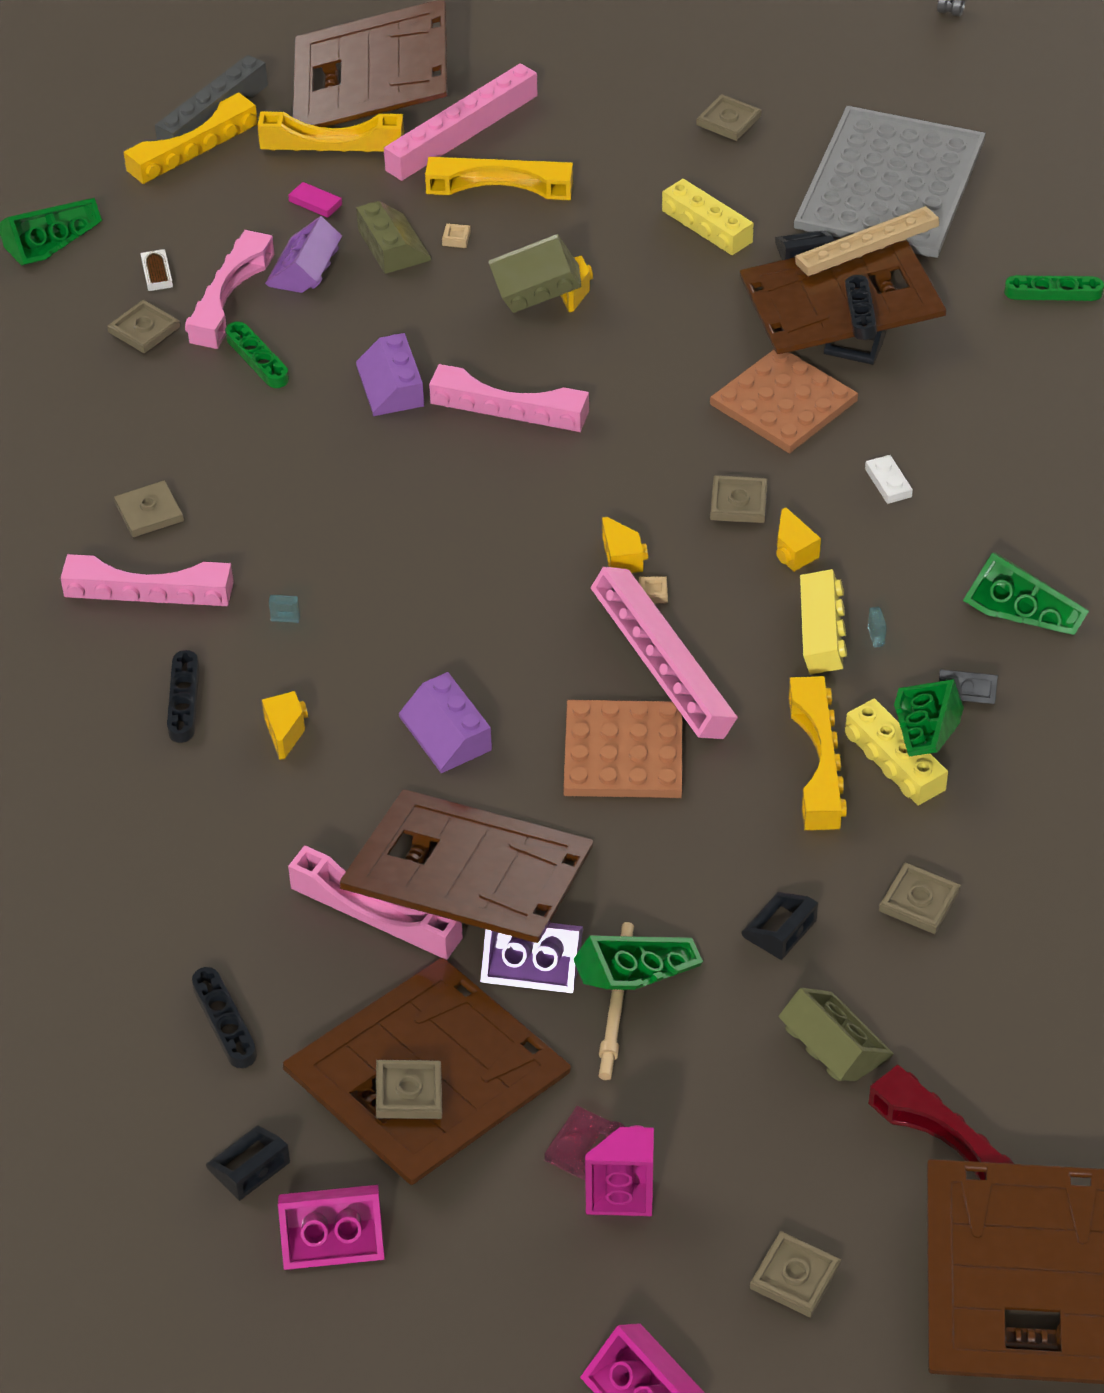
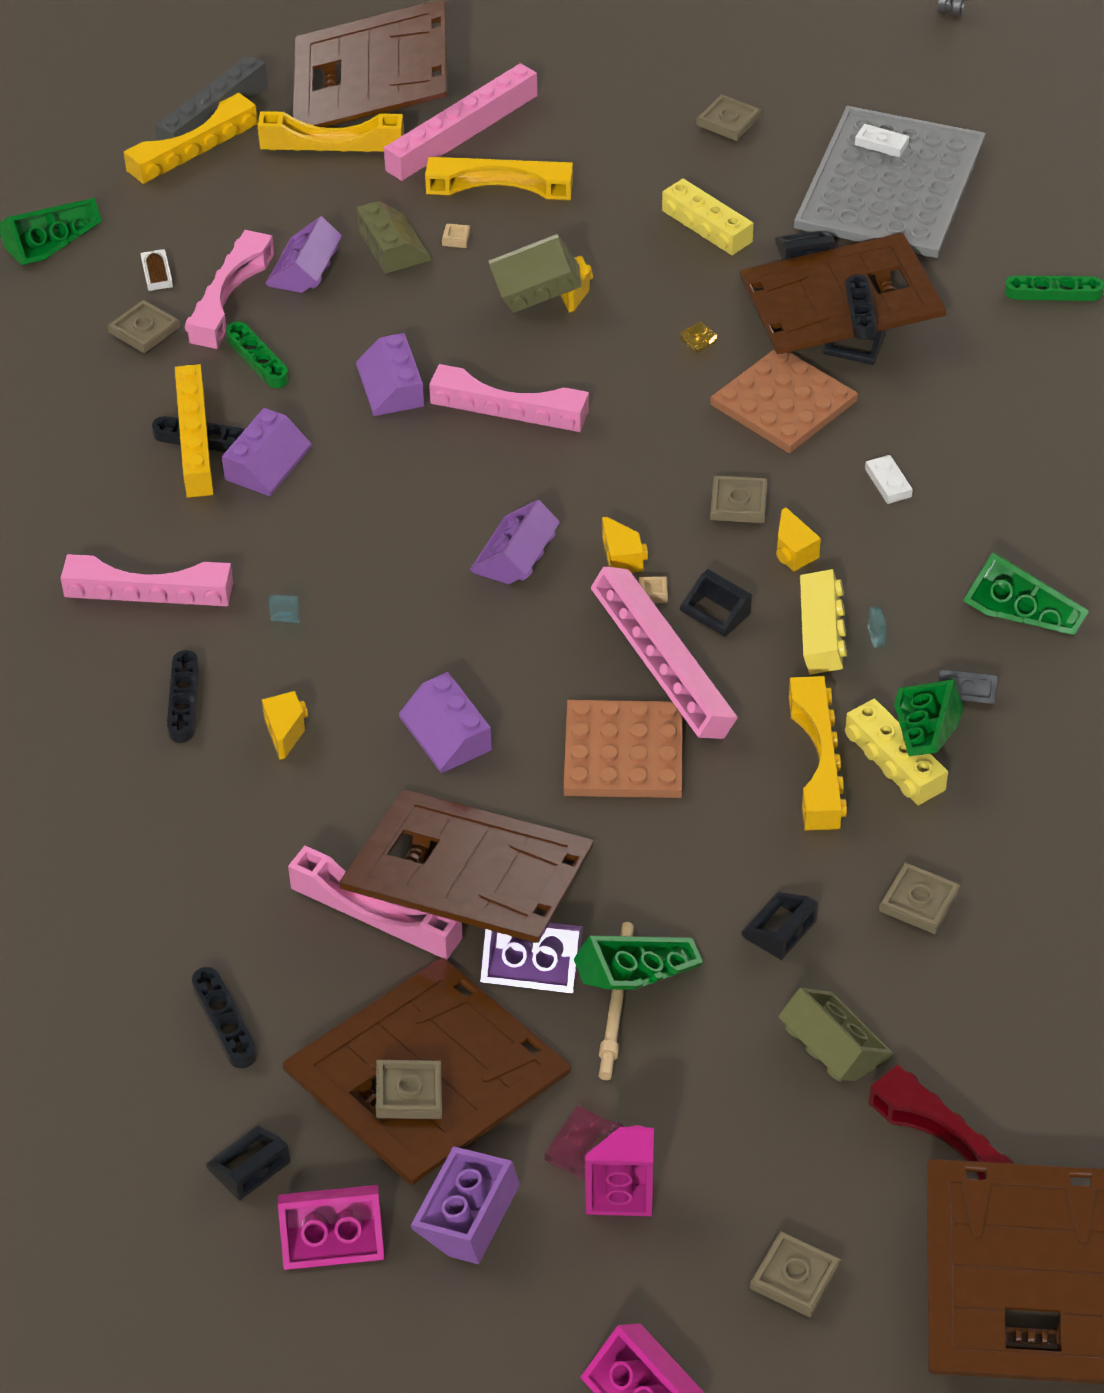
dark tan plate [114,480,184,537] -> none
dark pink tile [288,182,342,218] -> none
tan plate [795,206,939,276] -> none
none -> black beam [152,416,245,452]
none -> yellow arch [175,364,214,498]
none -> medium lavender slope [222,408,312,496]
none -> medium lavender slope [411,1146,520,1264]
none -> medium lavender slope [470,499,560,584]
none -> clear yellow plate [680,321,717,353]
none -> black tile [680,569,752,637]
none -> white plate [855,124,909,157]

